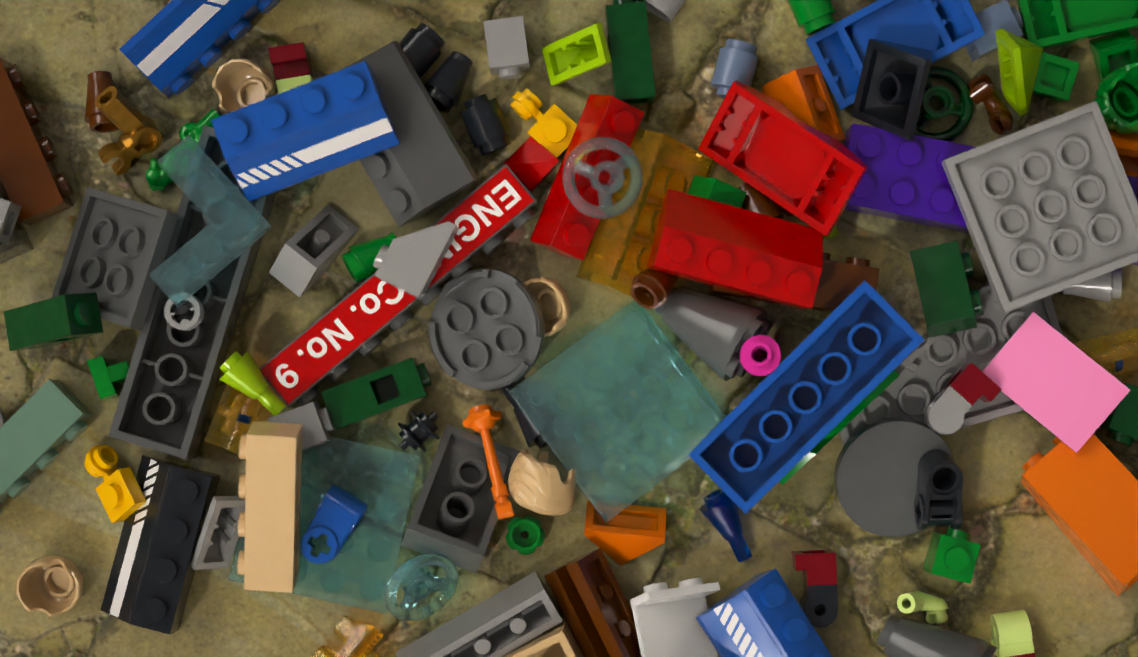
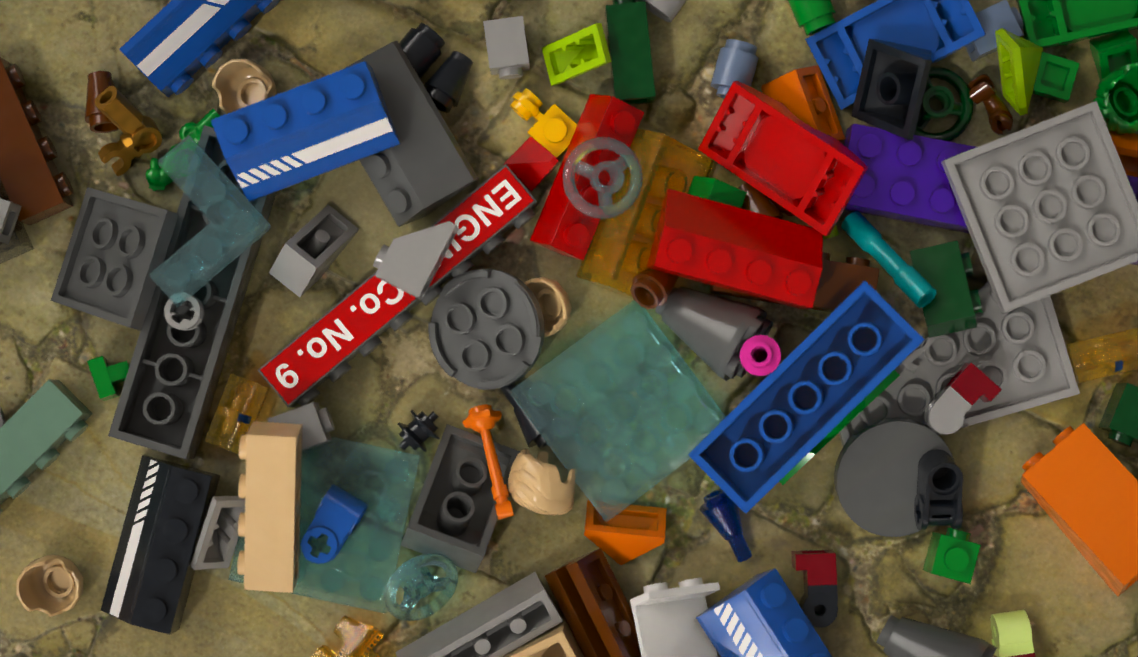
dark green brick [3,292,103,351] -> none
yellow plate [84,445,147,523] -> none
lime cone [219,351,287,416] -> none
dark red leg [268,42,314,94] -> none
dark green brick [321,357,432,430] -> none
green cone [341,232,397,283] -> none
black brick [460,94,511,156] -> none
green plate [505,515,545,555] -> none
yellowish green arm [897,591,949,624] -> none
bright pink tile [982,312,1130,453] -> none
light grey cone [1062,268,1122,303] -> none
none -> teal piece [841,211,936,308]

